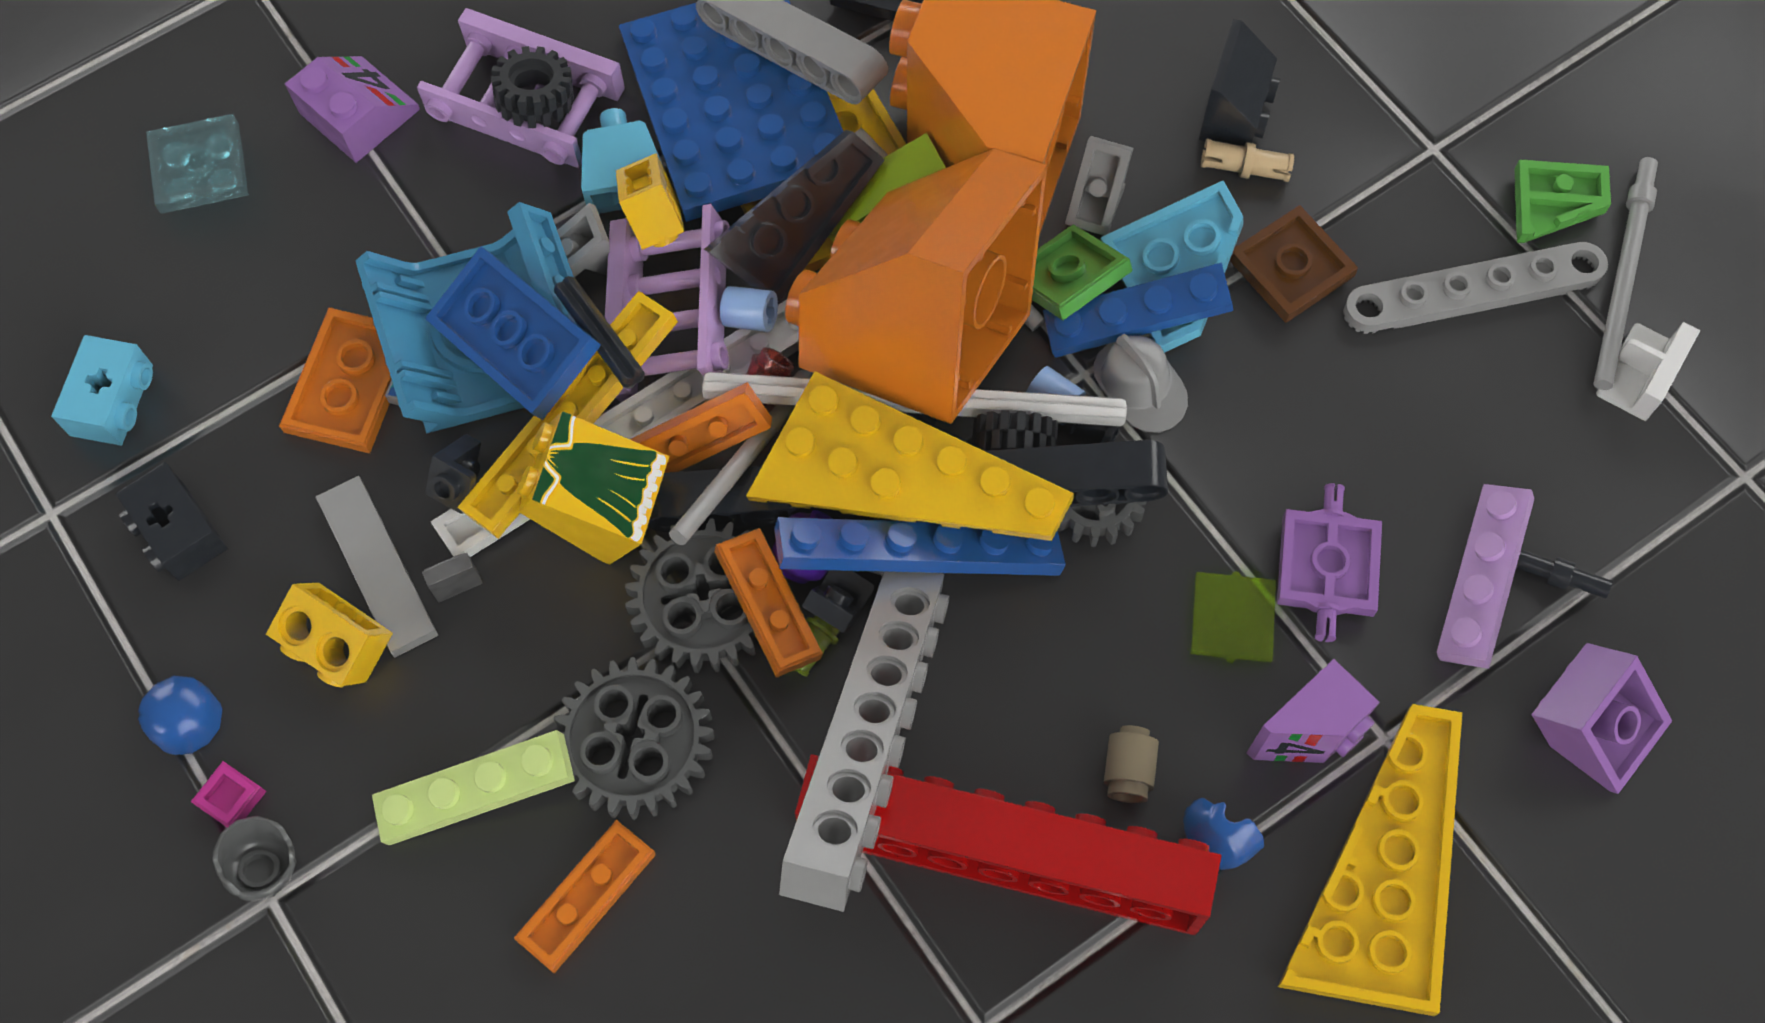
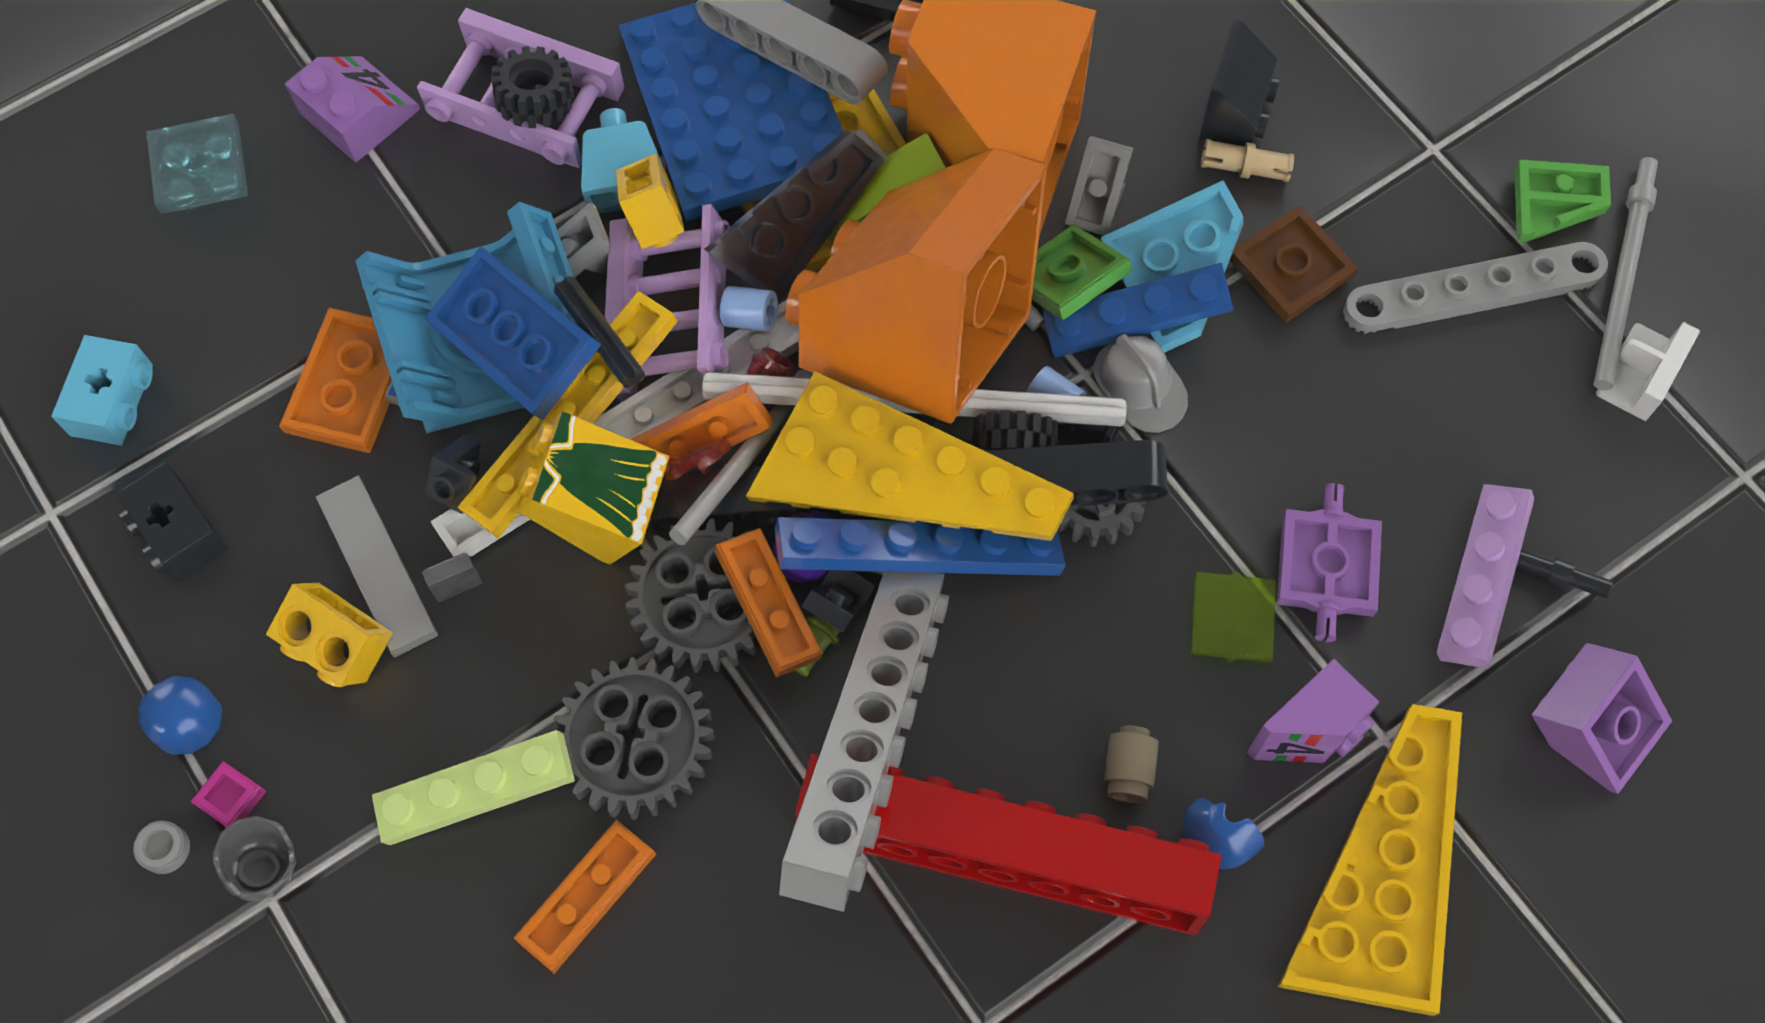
none -> light grey tile [133,821,190,874]
none -> clear red piece [664,435,732,480]

